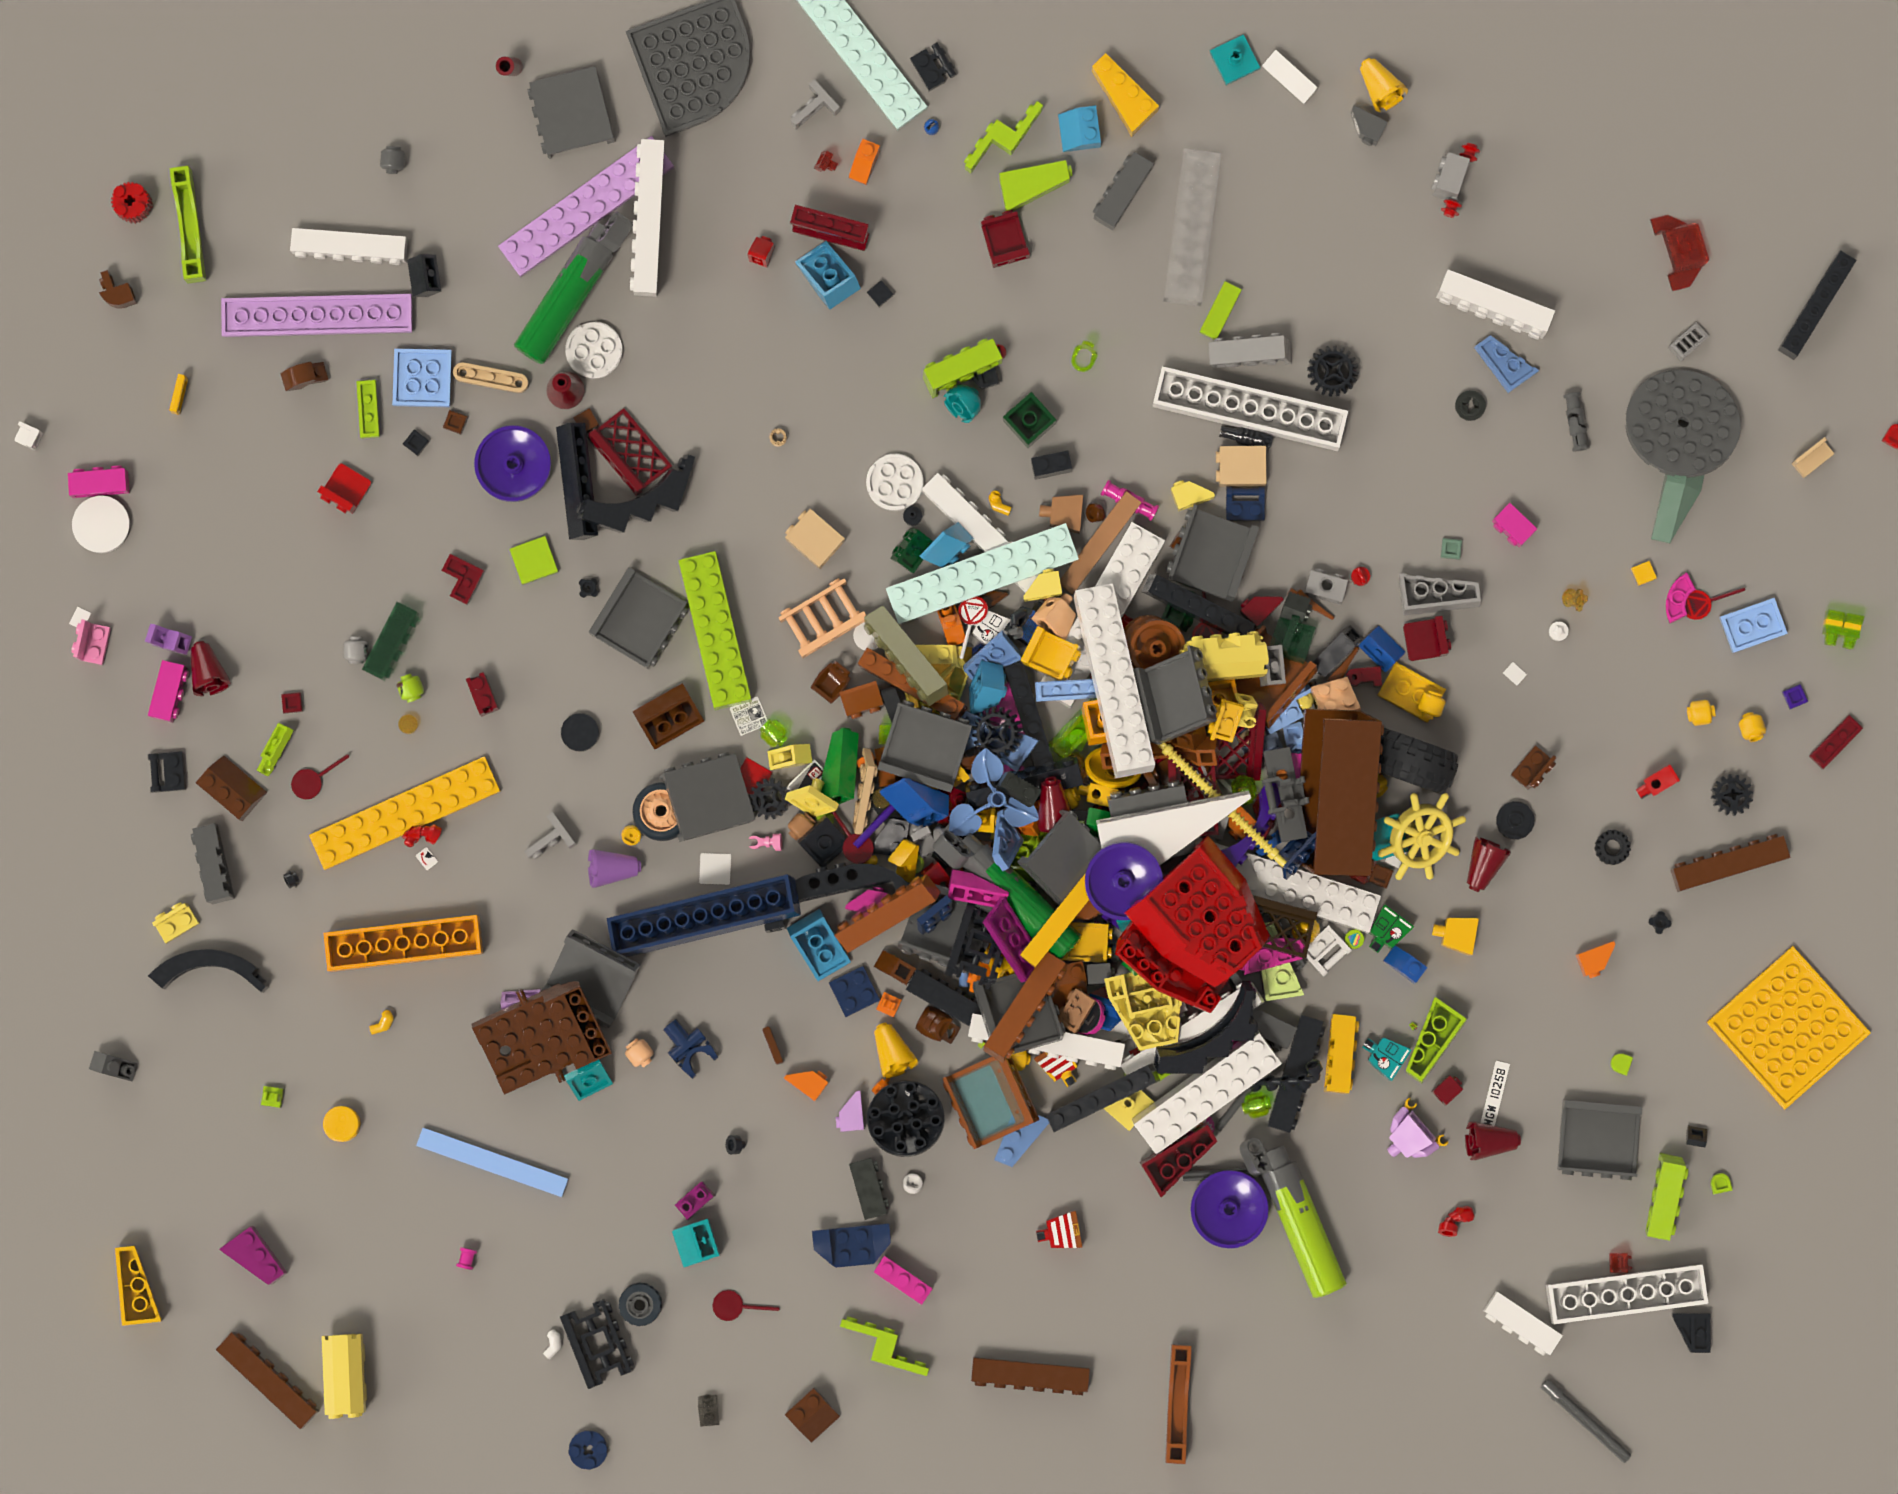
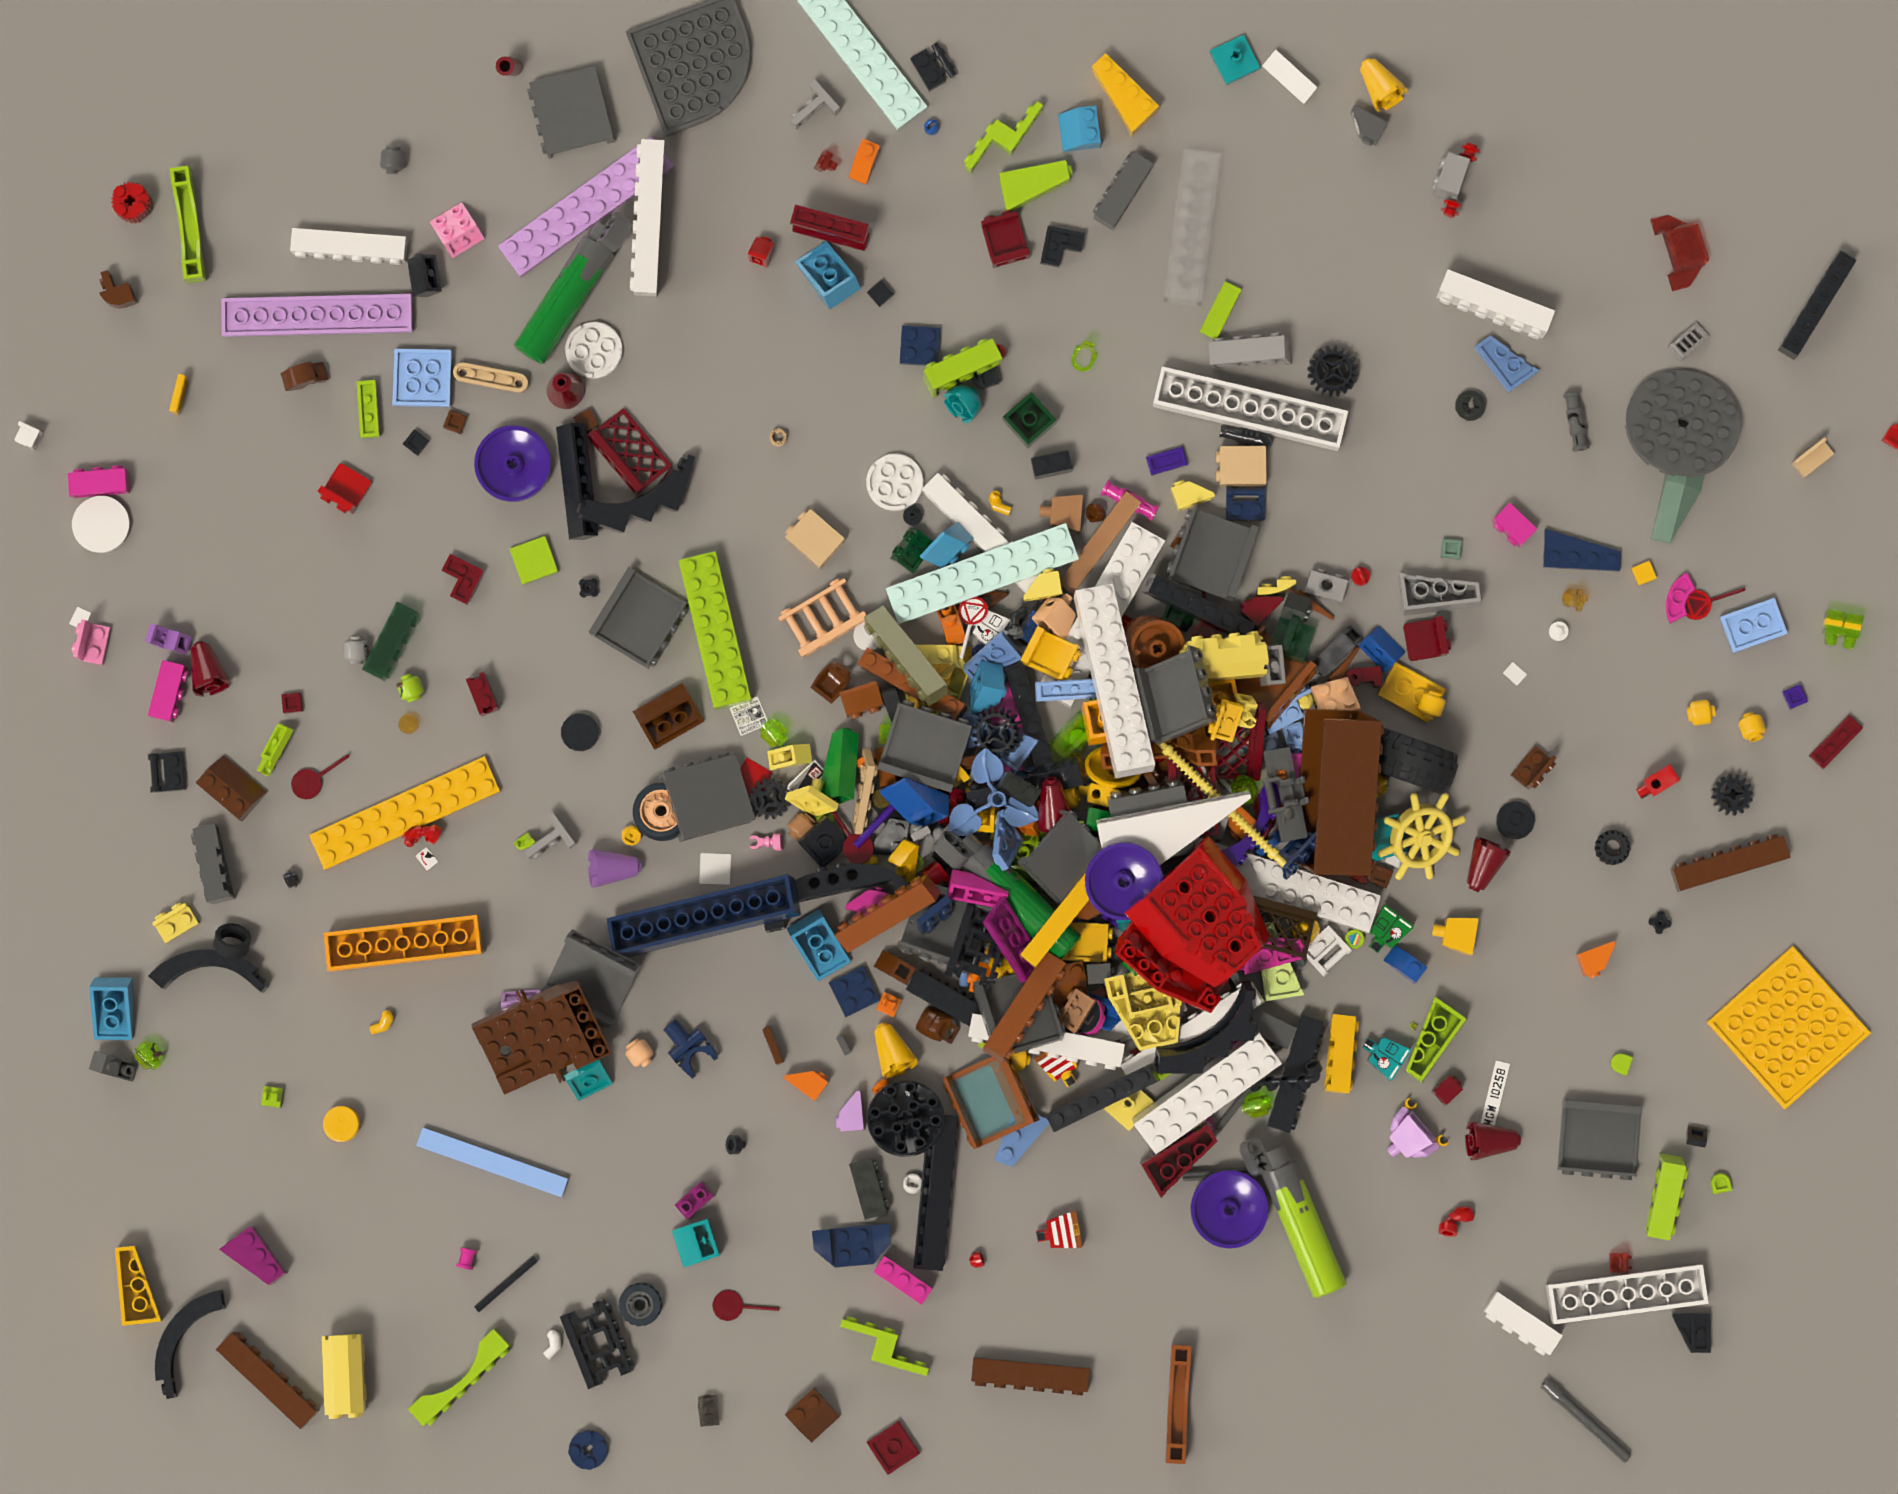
none -> dark azure slope [89,977,134,1040]
none -> clear neon green head [134,1041,163,1070]
none -> black arch [155,1290,226,1399]
none -> black tyre [213,923,251,959]
none -> lime arch [408,1328,511,1426]
none -> bright pink bracket [430,203,484,258]
none -> black bar [474,1256,538,1312]
none -> lime tile [513,832,536,850]
none -> dark grey tile [836,1035,851,1056]
none -> dark red tile [866,1421,920,1475]
none -> dark blue plate [900,326,940,366]
none -> black brick [913,1115,958,1271]
none -> red hinge [969,1251,985,1268]
none -> black plate [1040,226,1085,268]
none -> dark purple tile [1146,447,1188,476]
none -> light yellow slope [1257,576,1296,597]
none -> dark blue wing [1543,529,1621,572]

